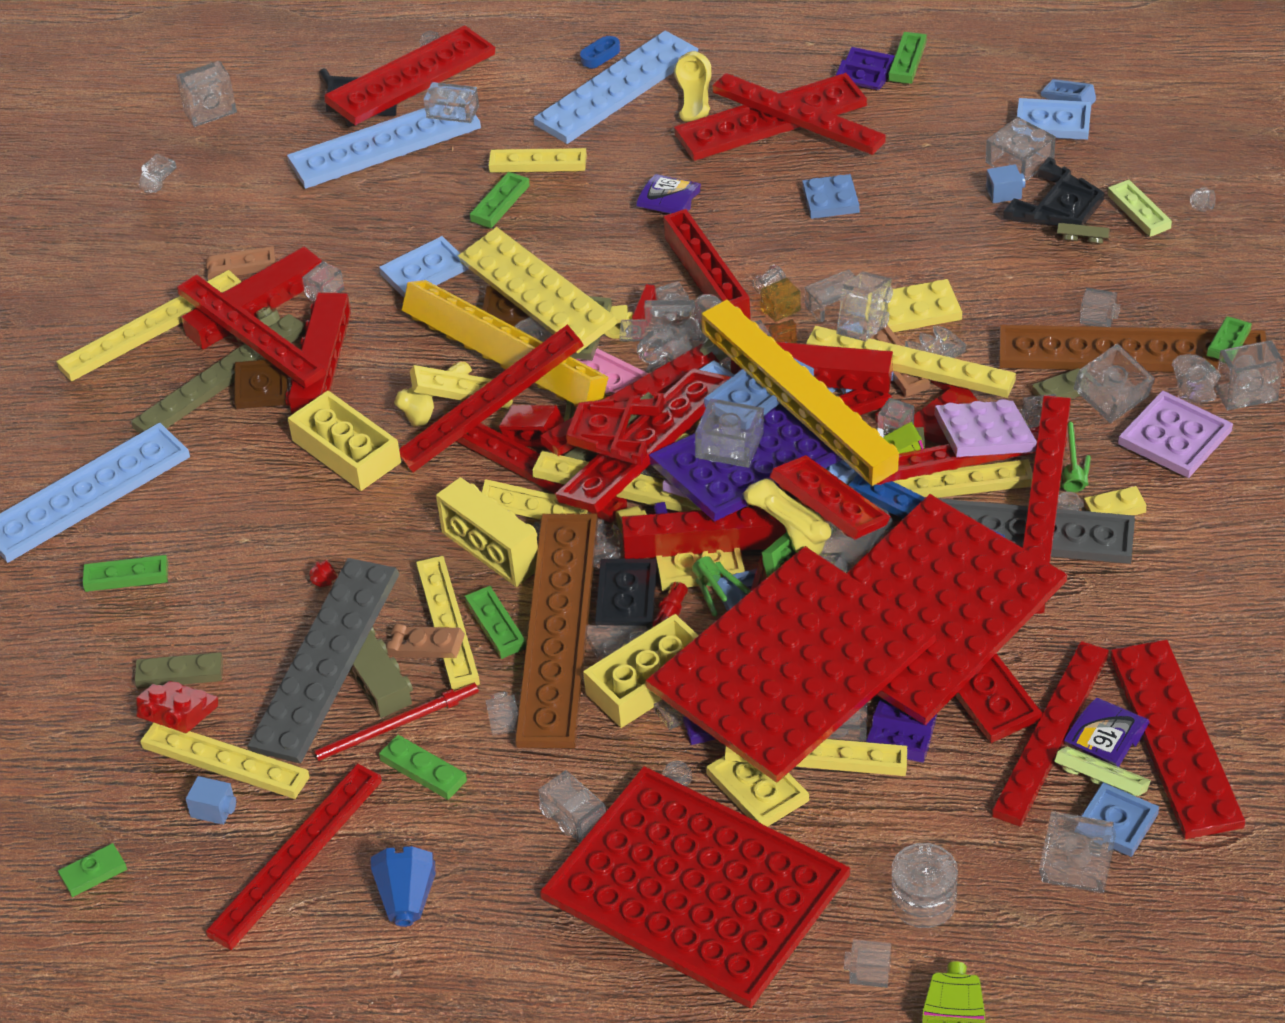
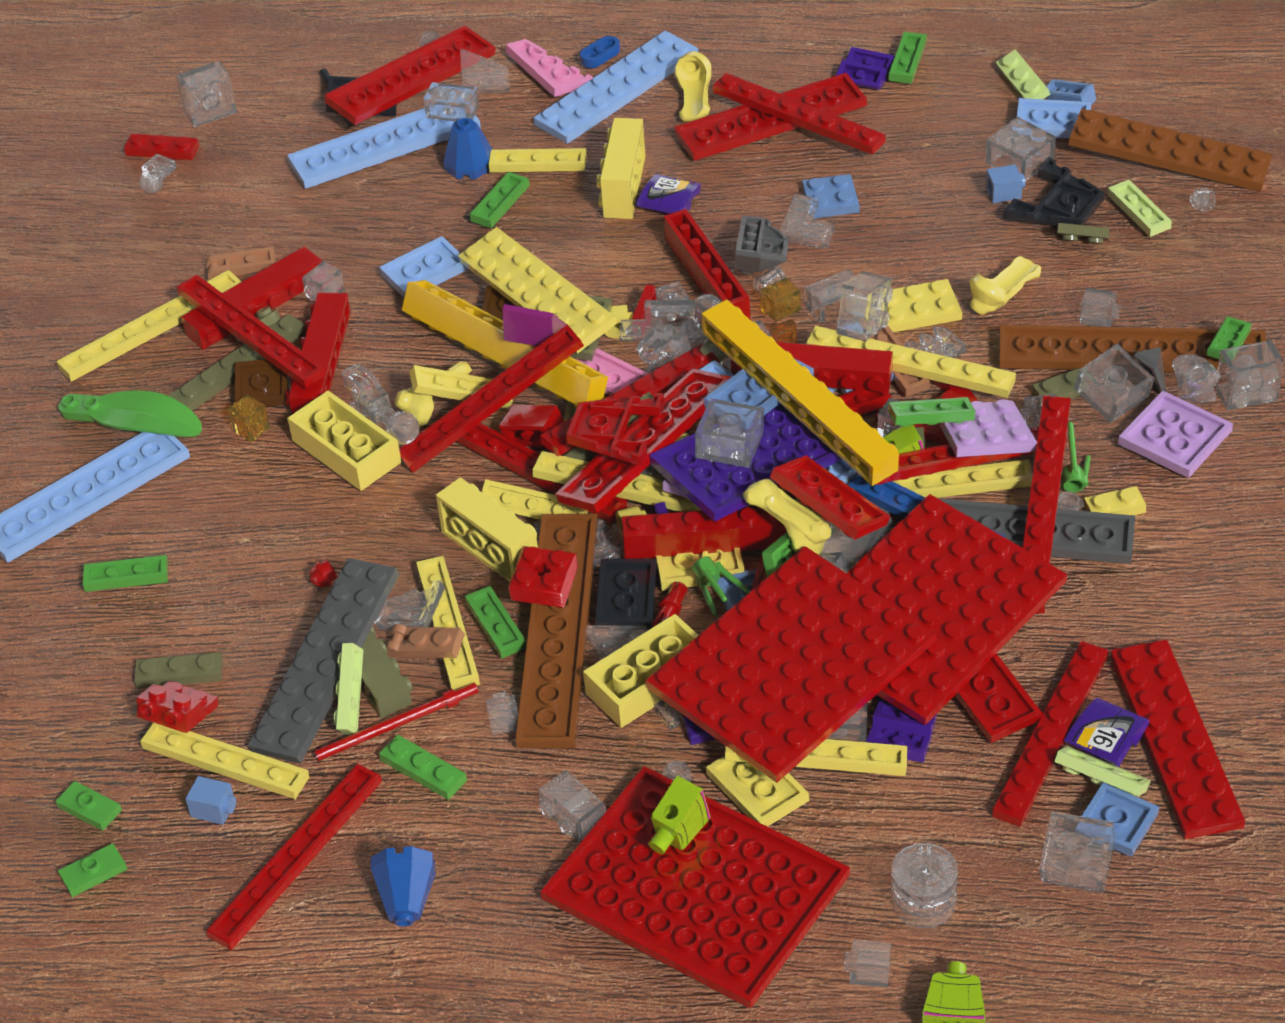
none -> bright green plate [55,781,122,831]
none -> bright green plant [58,390,202,437]
none -> red plate [124,133,200,160]
none -> clear yellow brick [228,395,270,442]
none -> yellowish green plate [334,643,363,735]
none -> clear piece [342,364,420,445]
none -> clear wing [375,580,445,630]
none -> blue cone [443,118,493,179]
none -> clear wing [460,49,510,95]
none -> magenta slope [503,304,567,346]
none -> bright pink wing [506,39,594,97]
none -> red brick [508,546,578,607]
none -> light yellow brick [597,118,646,219]
none -> lime torso [648,775,711,854]
none -> dark grey wedge [734,215,789,274]
none -> clear plate [780,194,834,250]
none -> bright green plate [888,397,976,427]
none -> light yellow hair [969,256,1041,315]
none -> yellowish green plate [996,49,1051,99]
none -> dark orange plate [1068,108,1273,192]
none -> dark grey slope [1134,347,1167,394]

